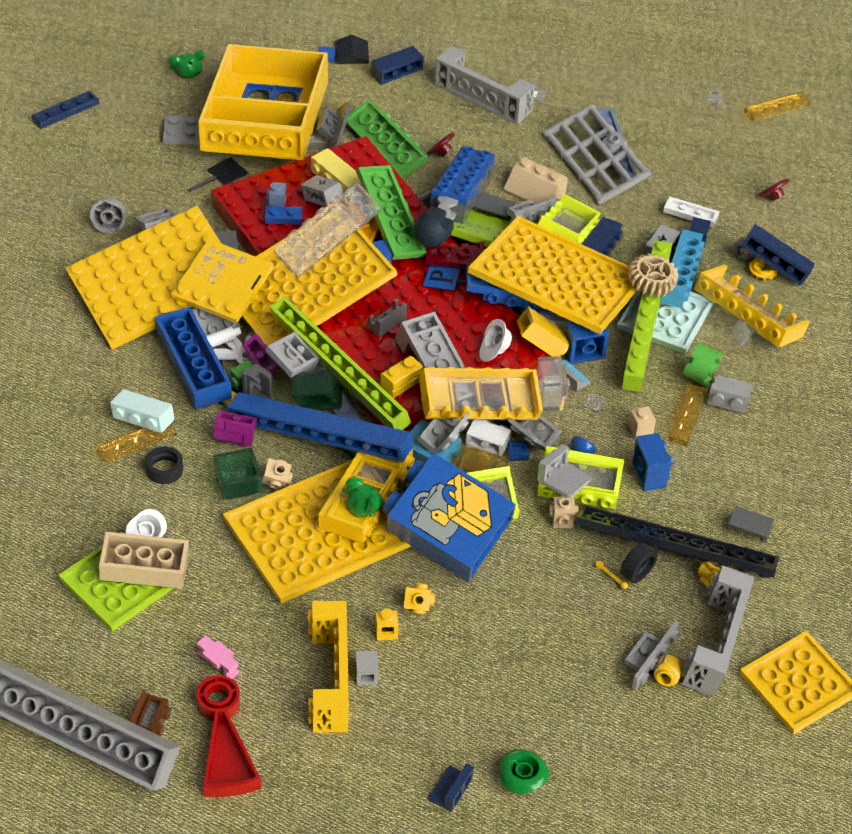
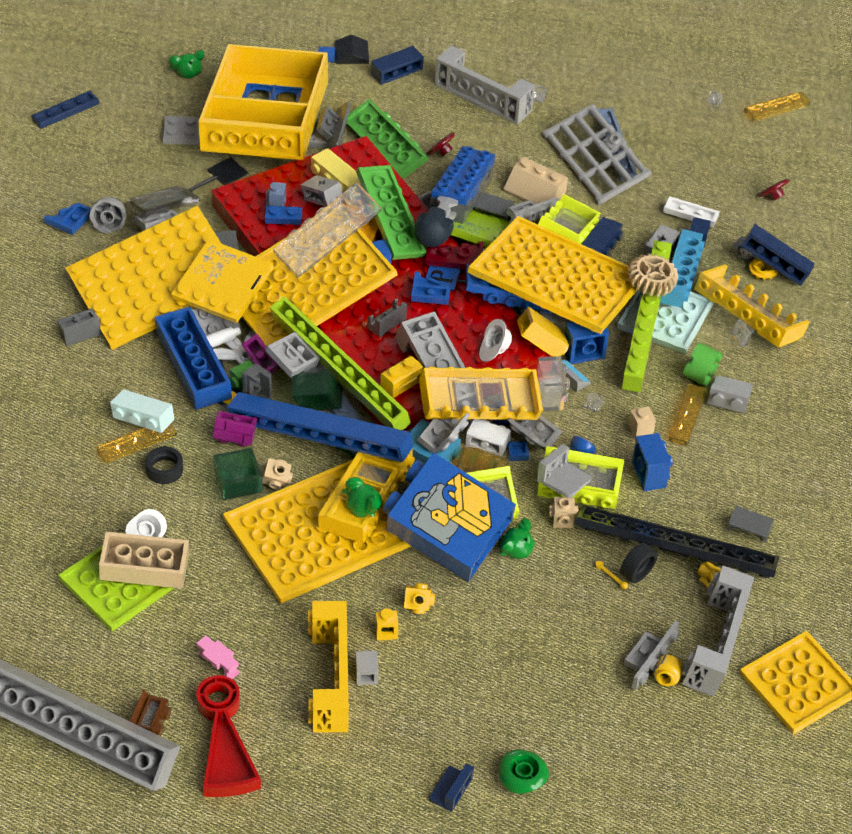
none -> blue wing [44,203,91,235]
none -> dark grey hinge [57,309,102,346]
none -> clear smoke piece [124,186,200,218]
none -> blue wing [411,271,450,305]
none -> green hair [499,518,535,559]

